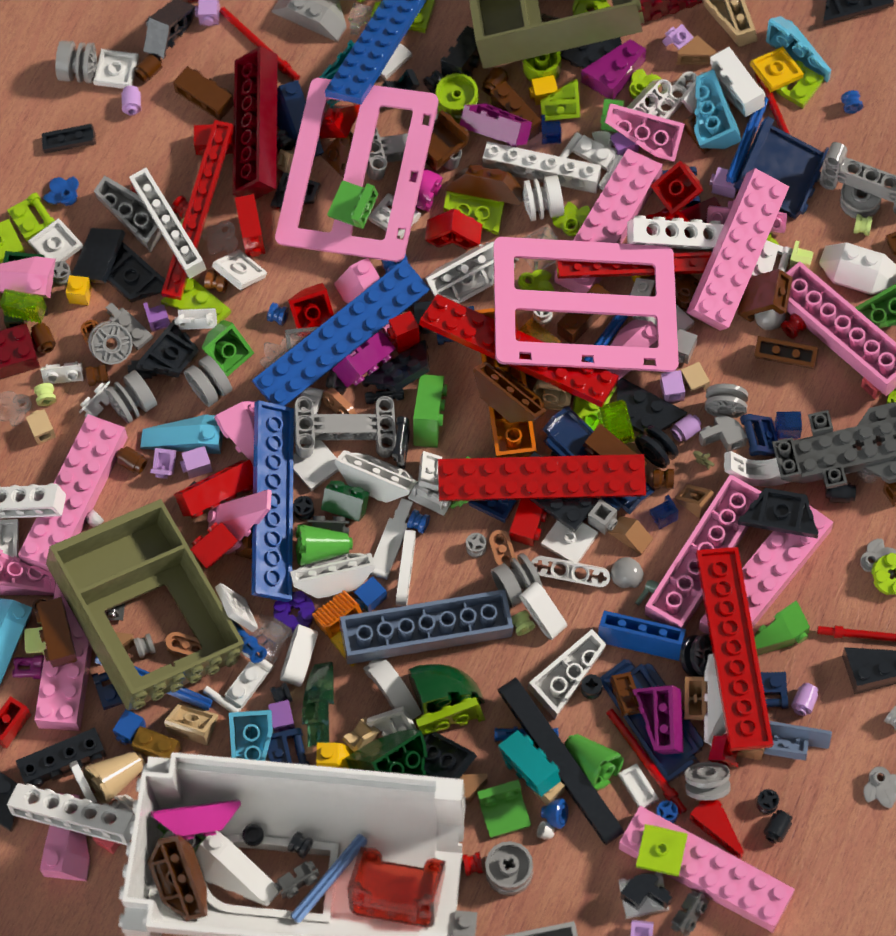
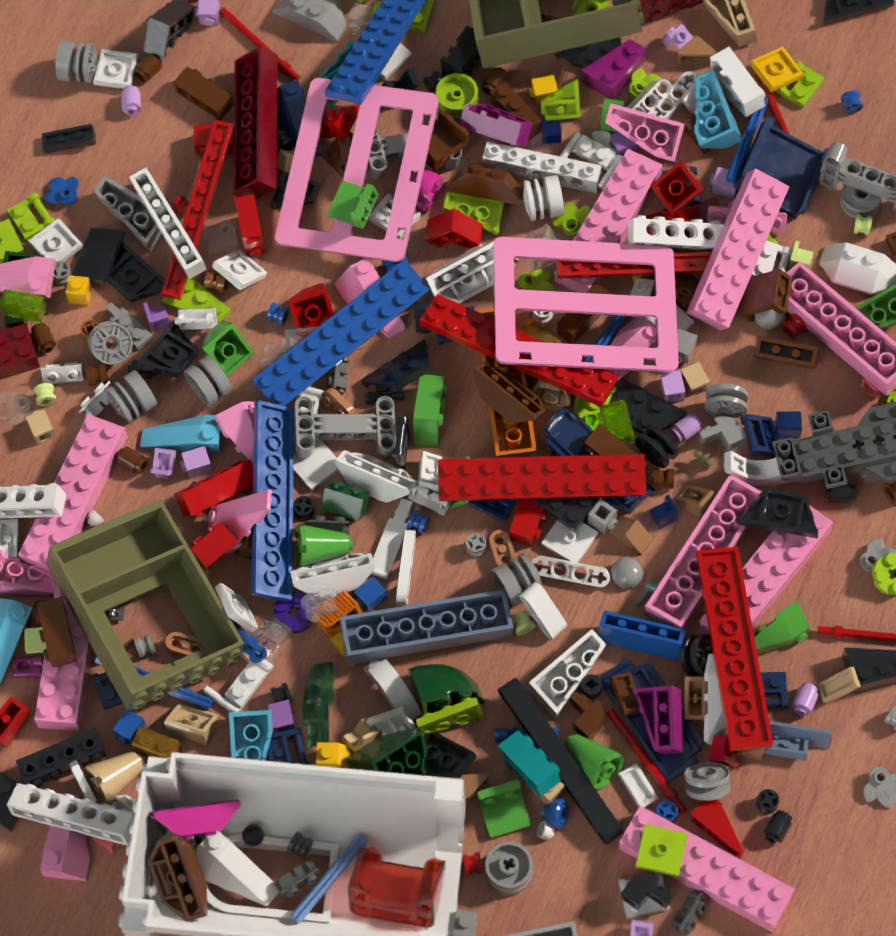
white beam [280,624,318,687] -> none
magenta wedge [332,330,396,388] -> none
red brick [387,311,420,353] -> none
lime brick [523,51,561,81] -> none
medium azure wedge [766,16,831,82] -> none
none -> clear plate [301,588,339,623]
none -> reddish brown brick [570,691,604,740]
none -> tan tile [817,667,861,704]

